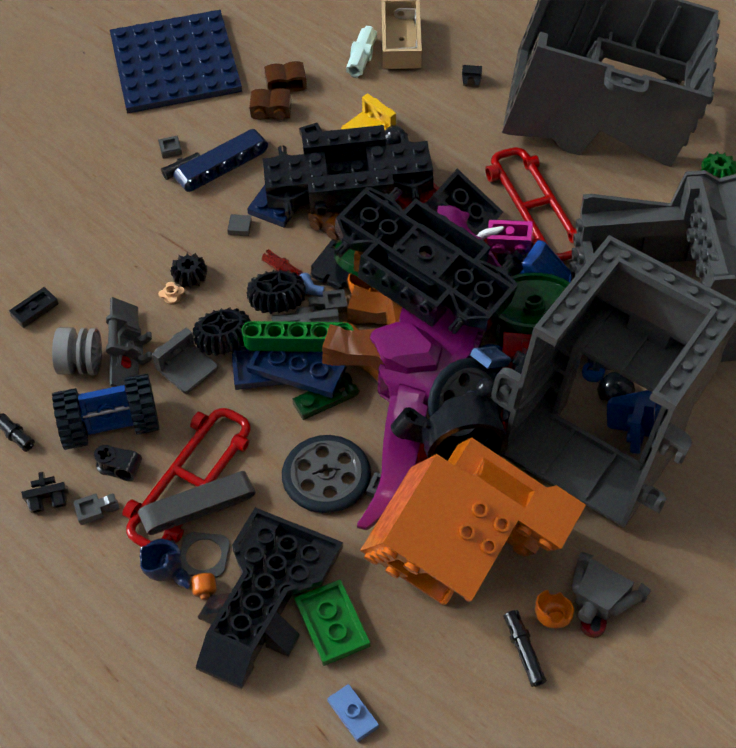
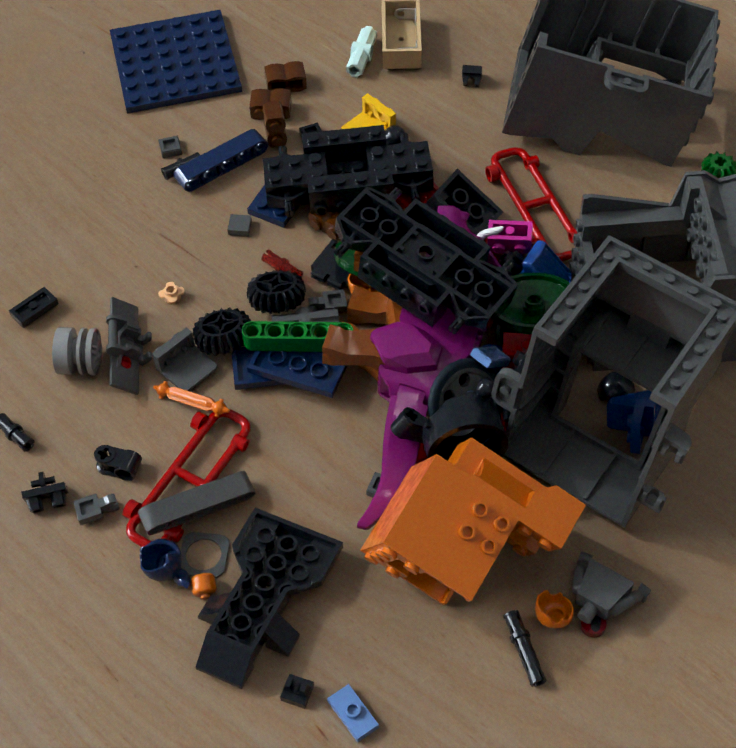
black plate [52,373,160,450] -> none
black gear [170,253,208,289] -> none
wedge [282,435,371,513] -> none
dark green plate [292,373,360,420] -> none
green plate [294,579,371,666] -> none
medium blue arm [299,273,325,297] -> none
blue tile [582,363,605,382] -> none
none -> orange wheel [153,381,230,417]
none -> reddish brown brick [262,100,287,148]
none -> black tile [280,674,314,709]

